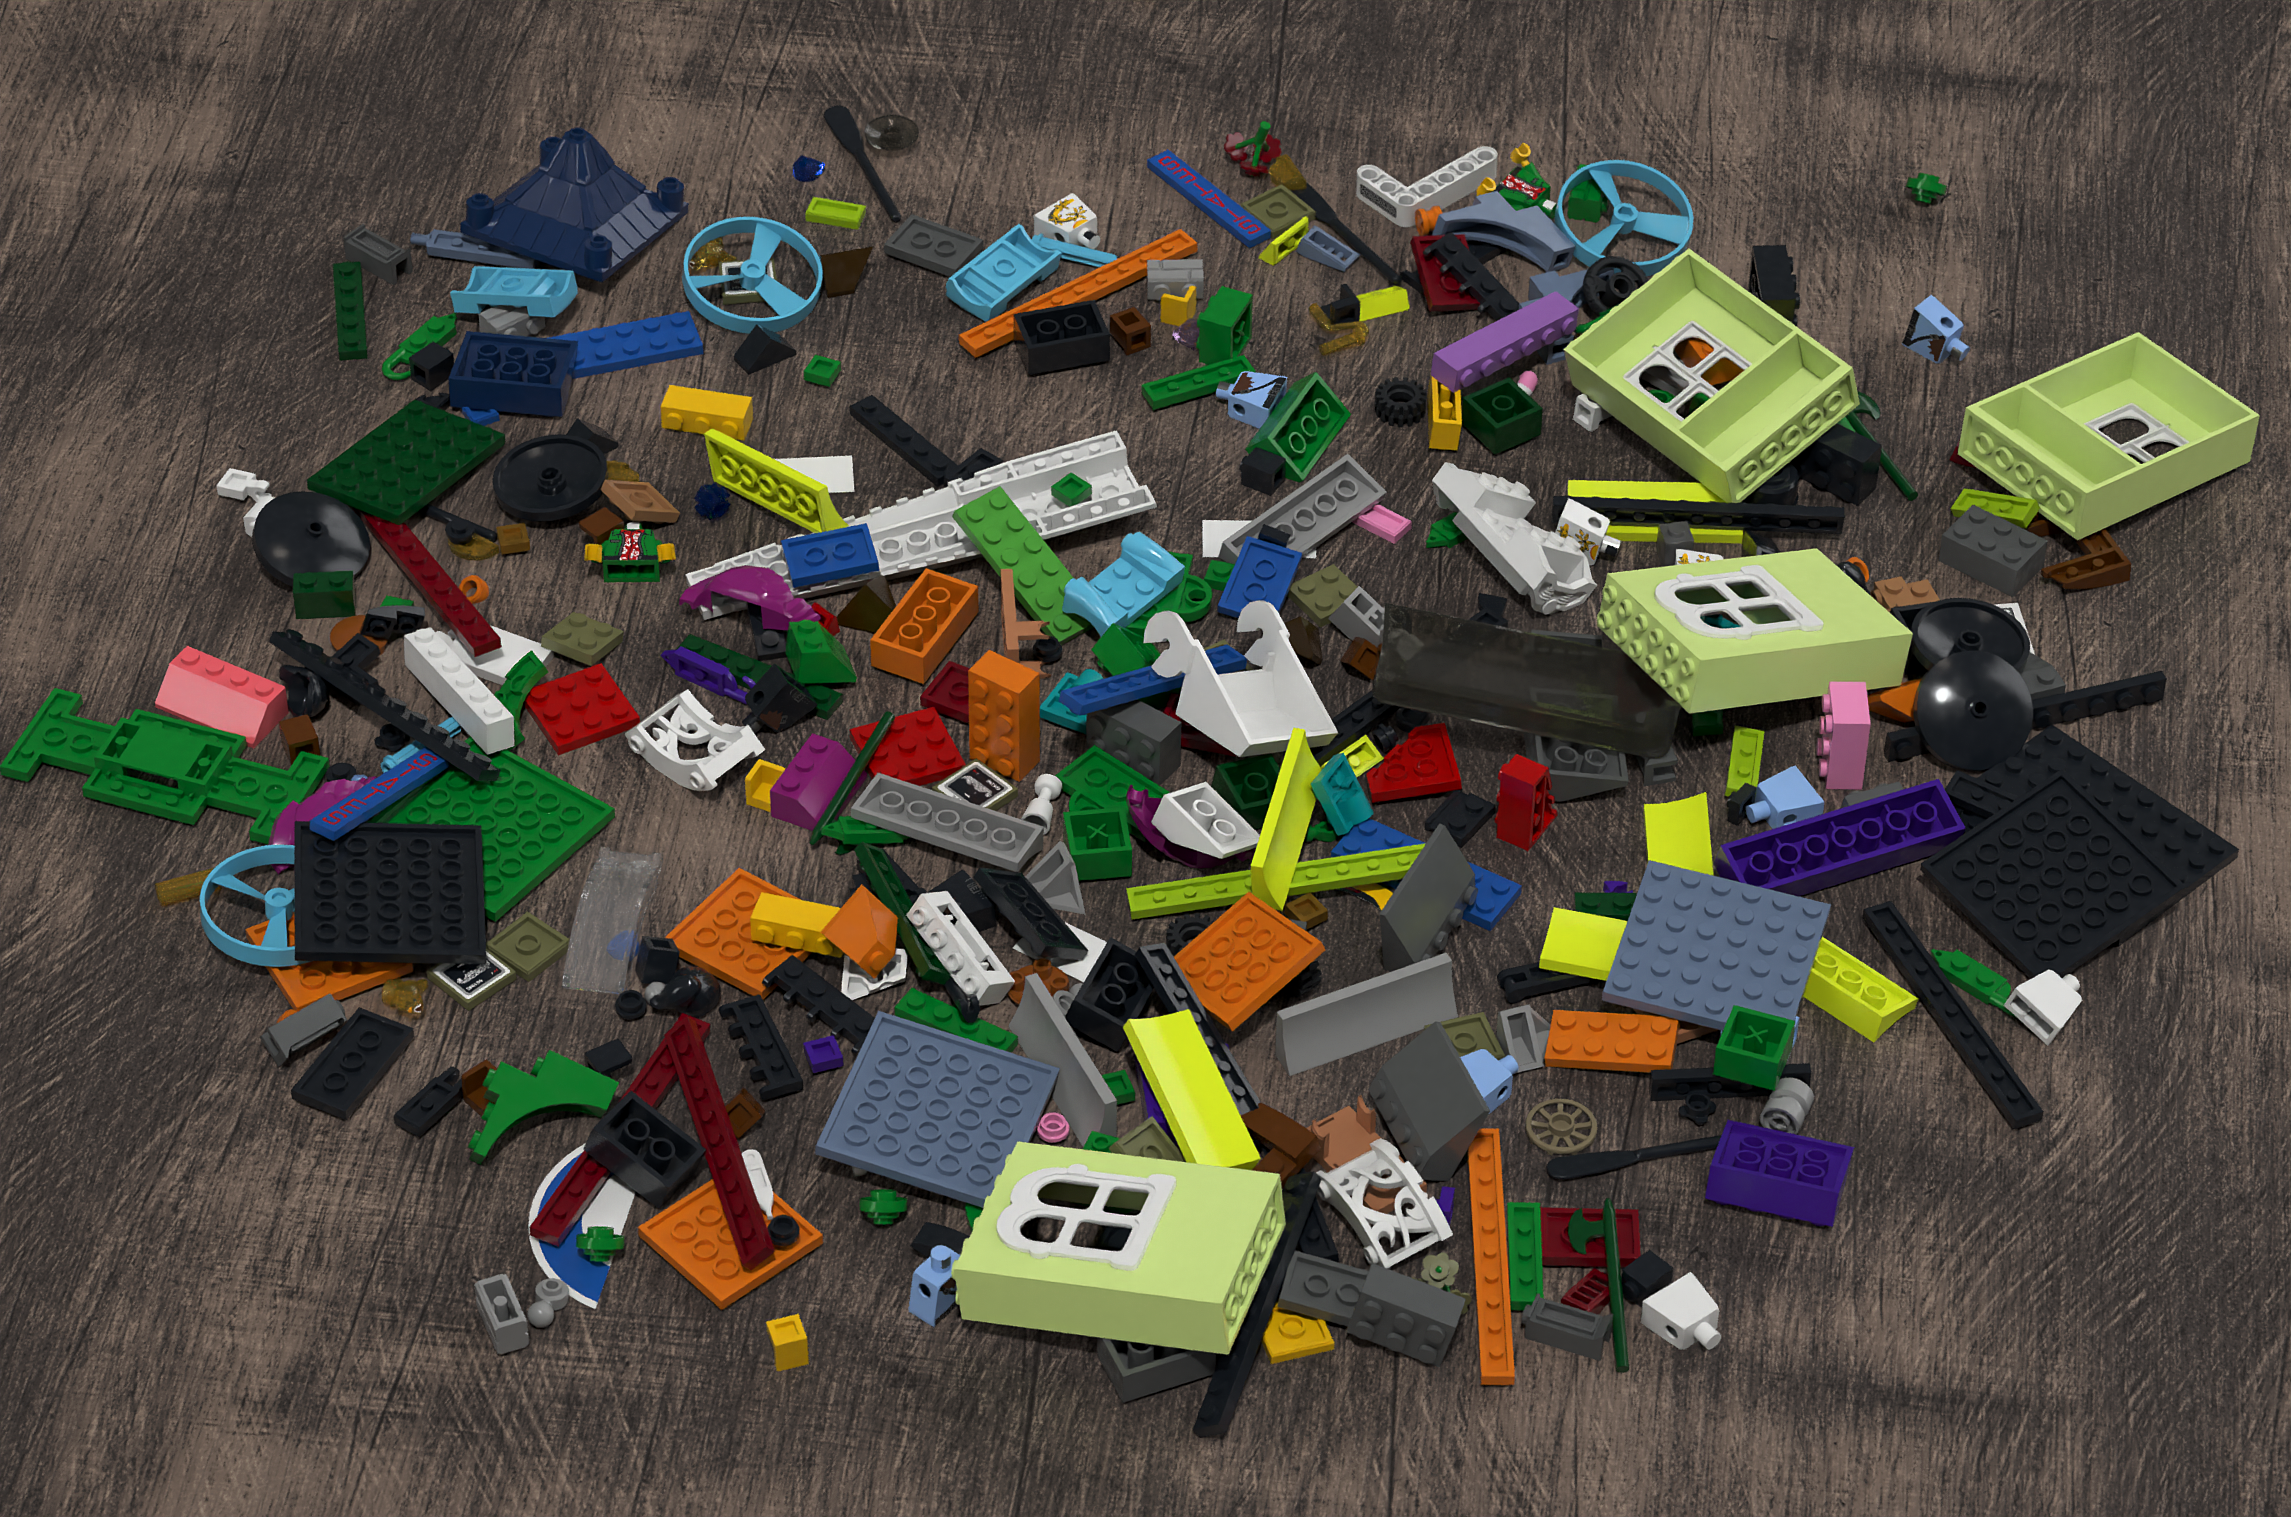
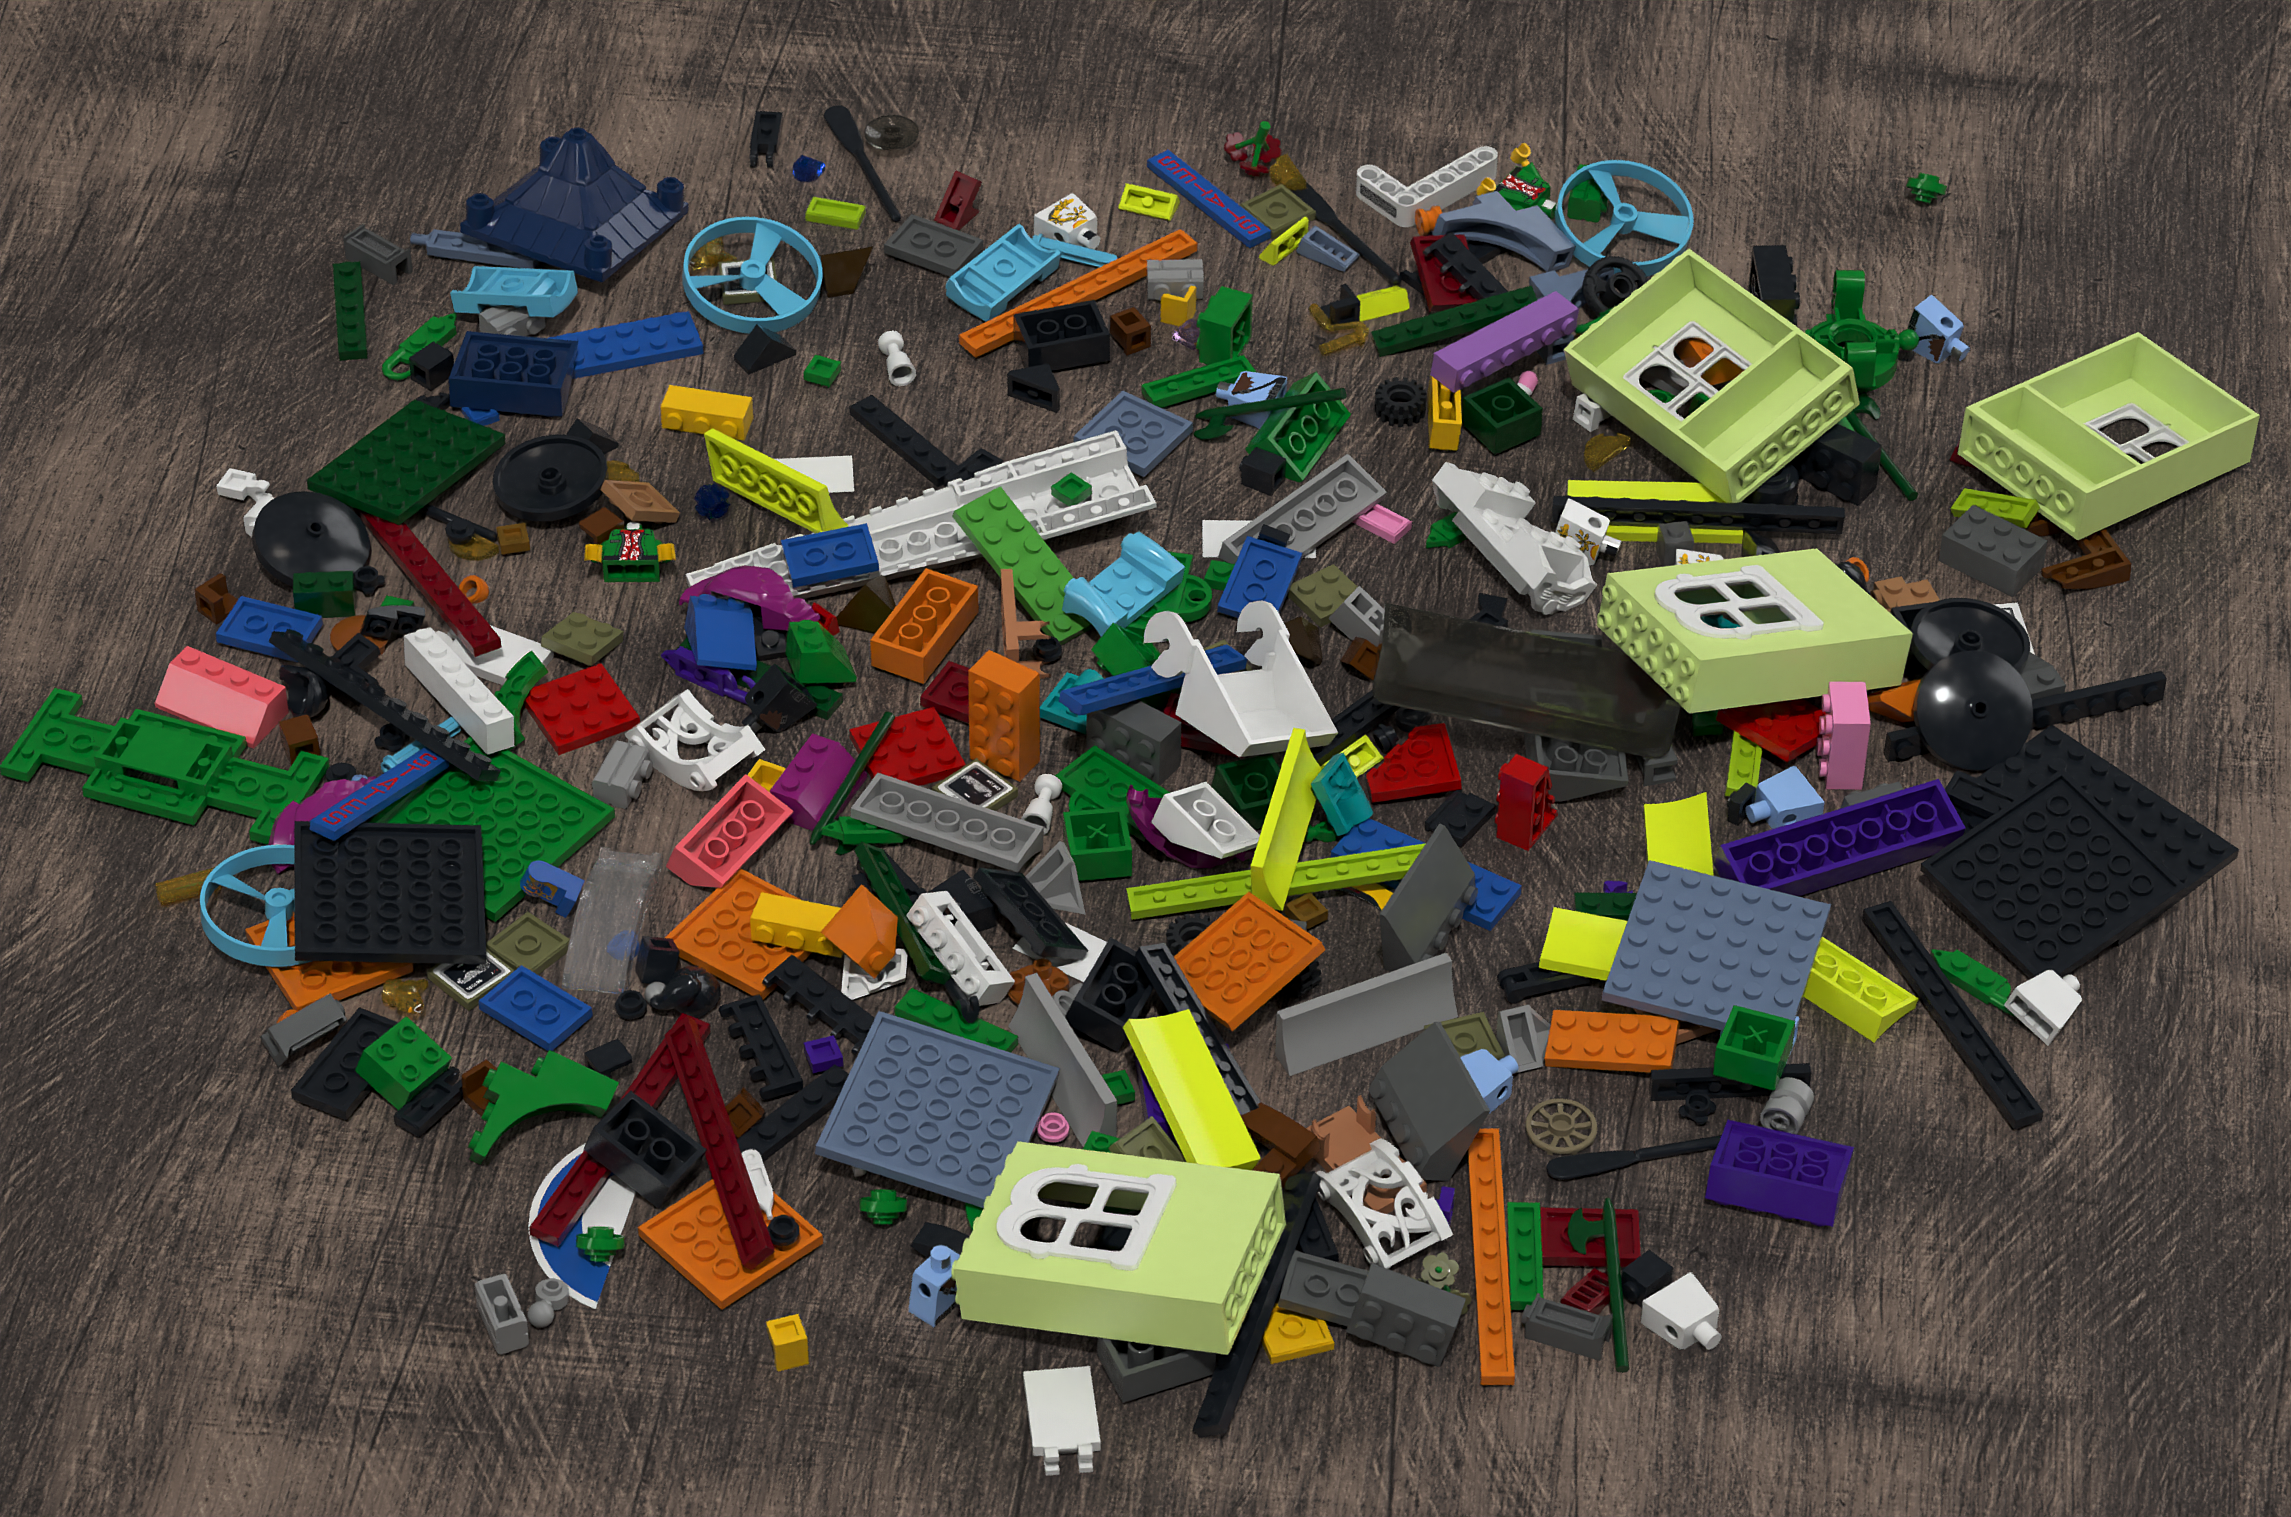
none -> reddish brown panel [194,573,238,625]
none -> blue plate [216,596,323,662]
none -> black plate [354,566,385,594]
none -> green brick [355,1016,452,1110]
none -> blue plate [479,965,593,1051]
none -> blue leg [520,860,585,918]
none -> light grey brick [592,740,653,809]
none -> coral slope [666,774,793,888]
none -> blue slope [684,594,757,671]
none -> black plate [737,1064,849,1162]
none -> black hinge [750,111,783,167]
none -> white piece [878,331,916,386]
none -> dark red slope [934,170,982,231]
none -> black slope [1007,364,1060,413]
none -> white tile [1023,1366,1101,1476]
none -> sand blue plate [1074,391,1193,477]
none -> neon yellow slope [1118,183,1180,221]
none -> dark green piece [1194,388,1346,439]
none -> dark green plate [1371,285,1538,357]
none -> clear yellow tile [1584,433,1631,472]
none -> red plate [1716,698,1825,762]
none -> green piece [1805,270,1919,392]

